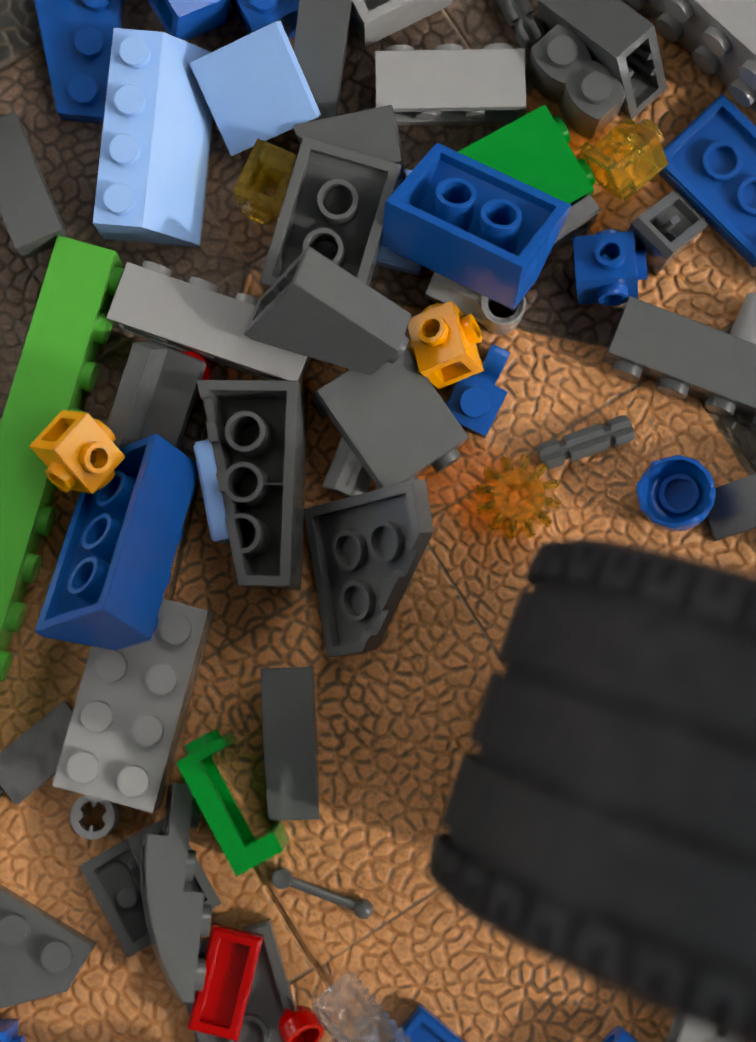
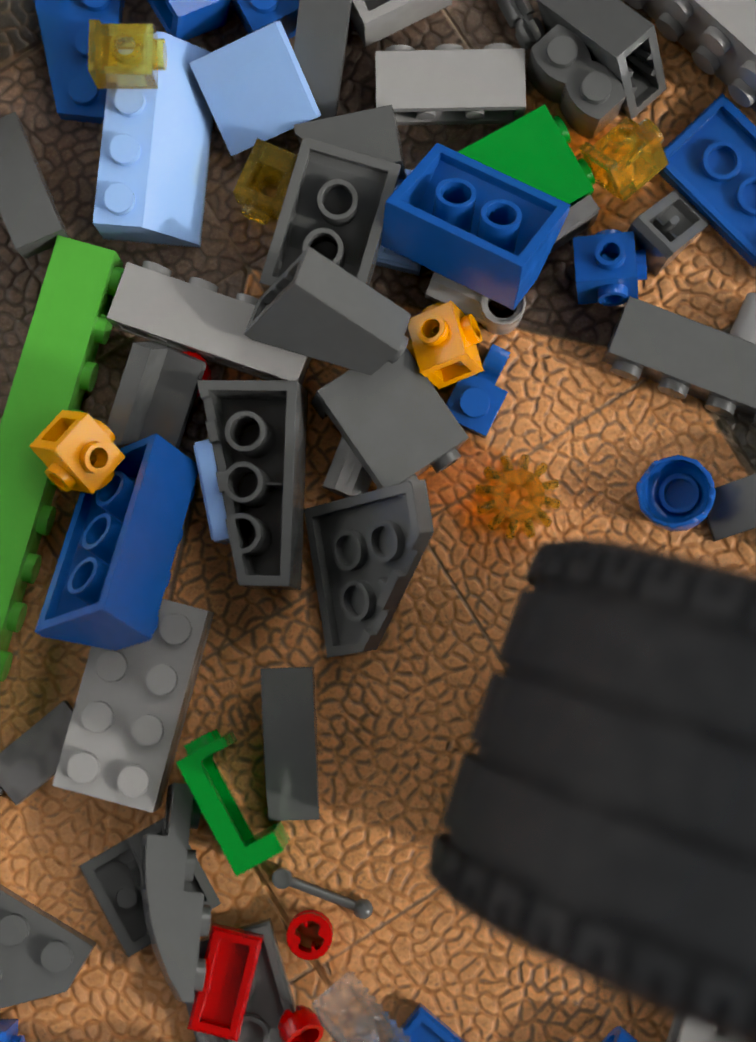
light grey bush [70,795,120,840] -> none
dark grey axle [537,415,635,470] -> none
none -> clear yellow brick [88,19,167,89]
none -> red bush [286,909,333,960]

